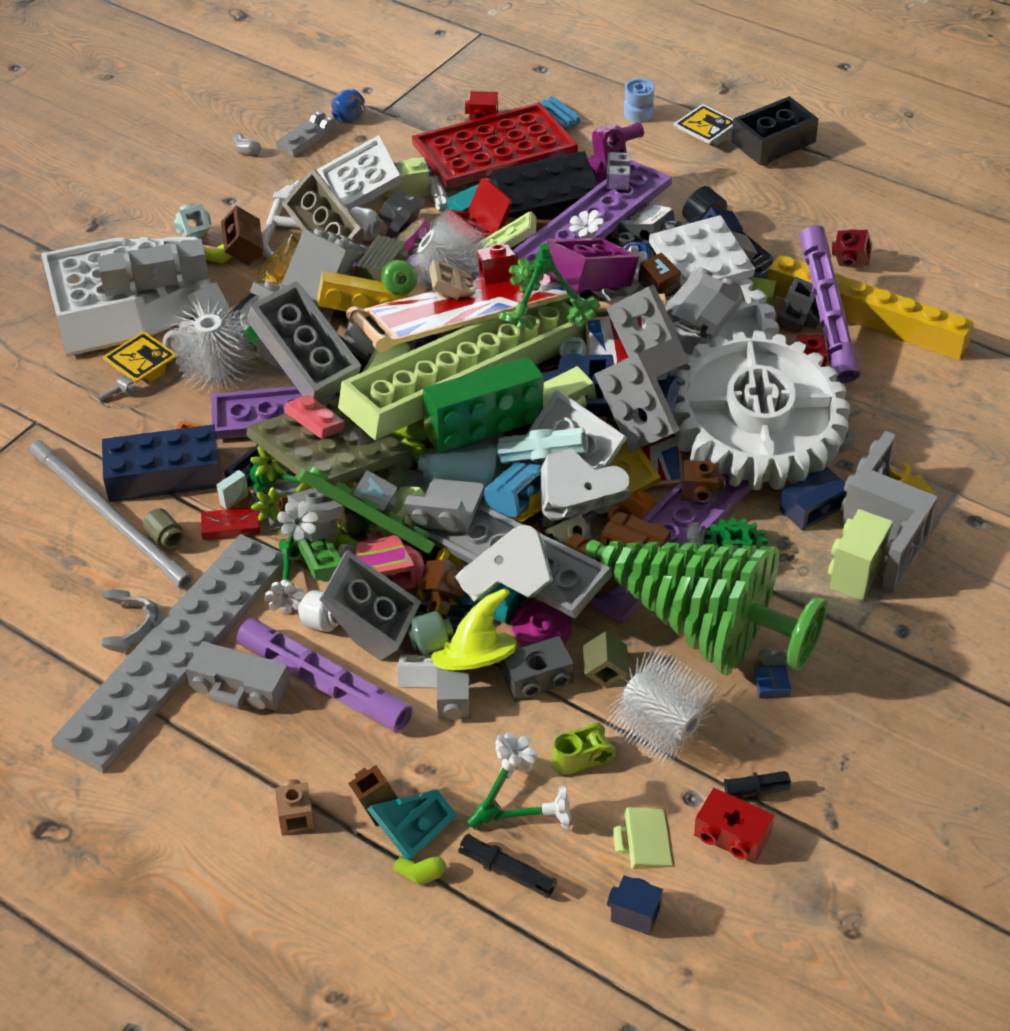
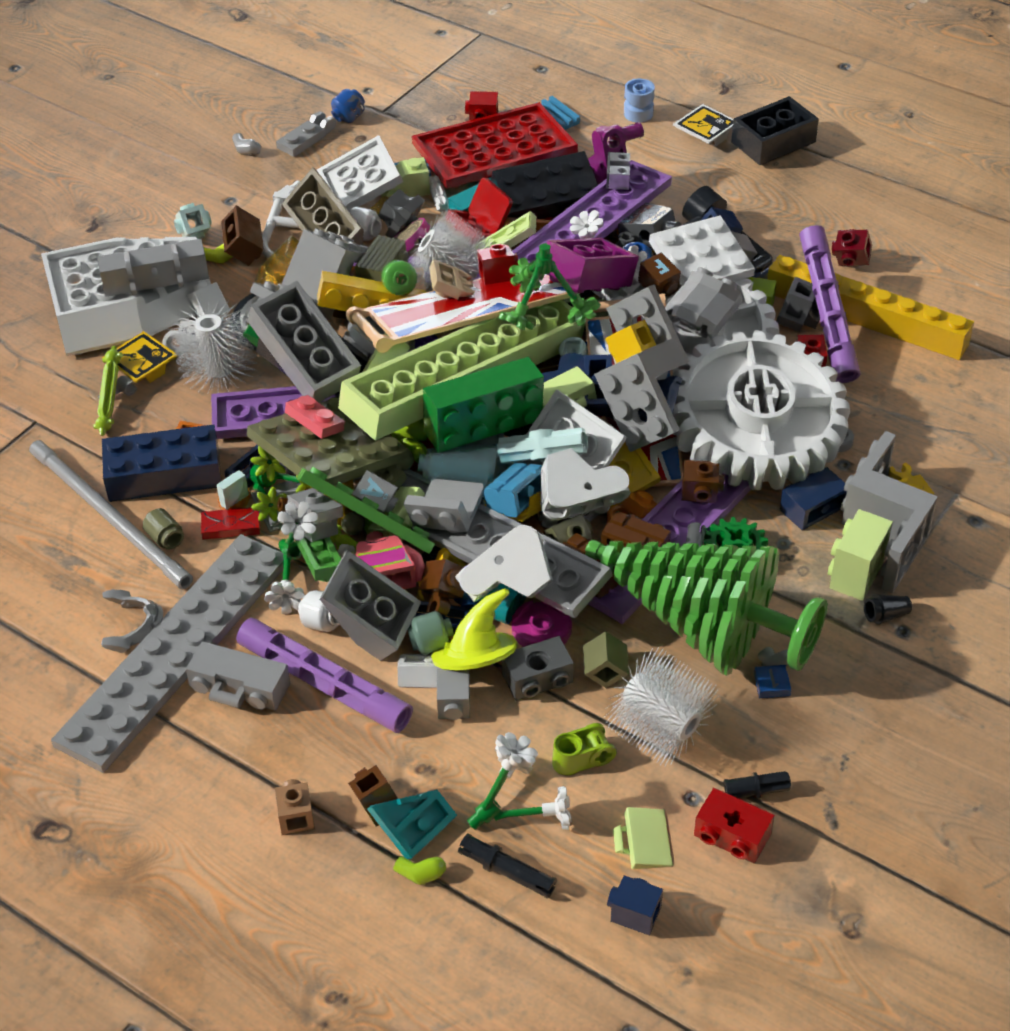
none -> lime wheel [93,346,123,436]
none -> yellow brick [605,320,656,363]
none -> black cone [864,594,912,624]

